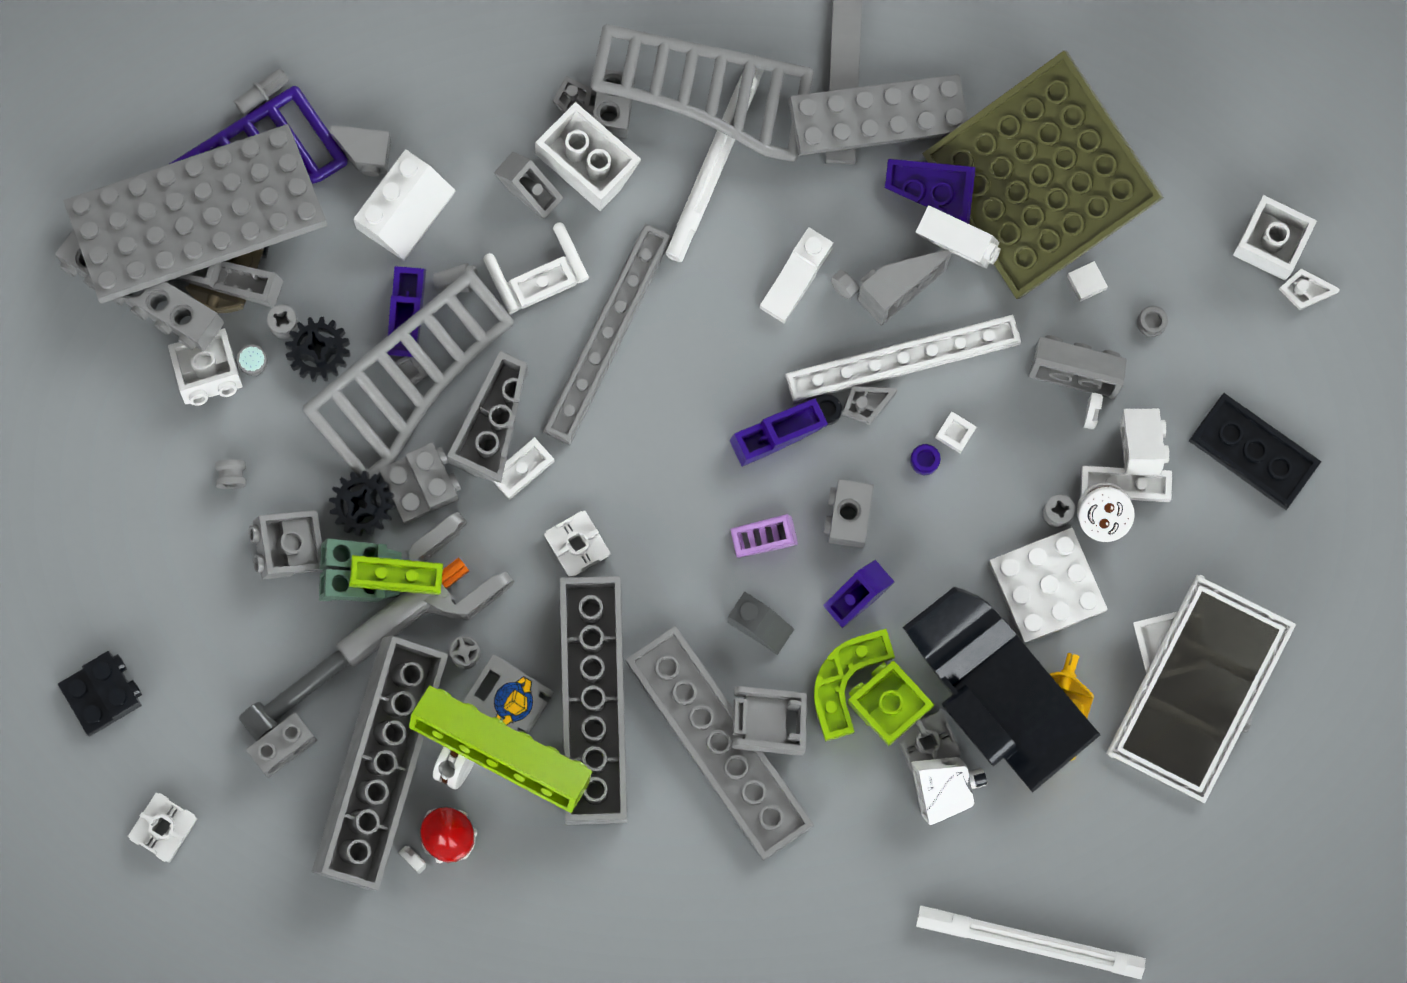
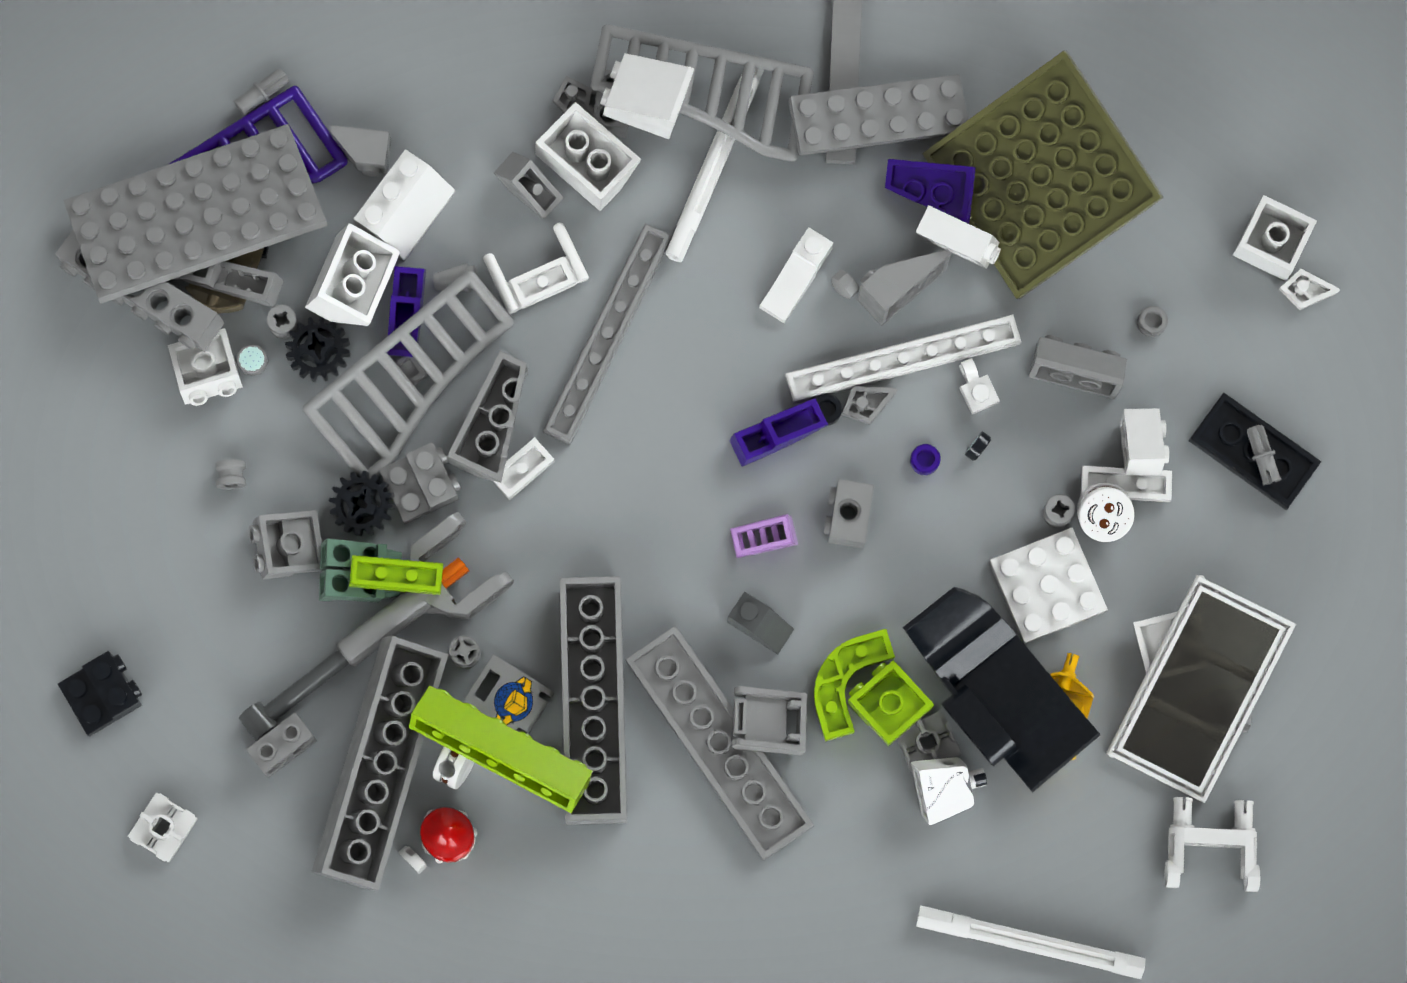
white piece [544,511,611,578] -> none
dark purple slope [823,560,895,628] -> none
white tile [935,411,977,454] -> none
white tile [1067,261,1108,302] -> none
white tile [1083,393,1103,430] -> none
none -> white slope [305,223,400,326]
none -> white slope [600,53,694,139]
none -> white plate [959,358,1000,415]
none -> black tile [964,431,991,461]
none -> white connector [1164,797,1260,892]
none -> light grey axle [1247,425,1282,486]

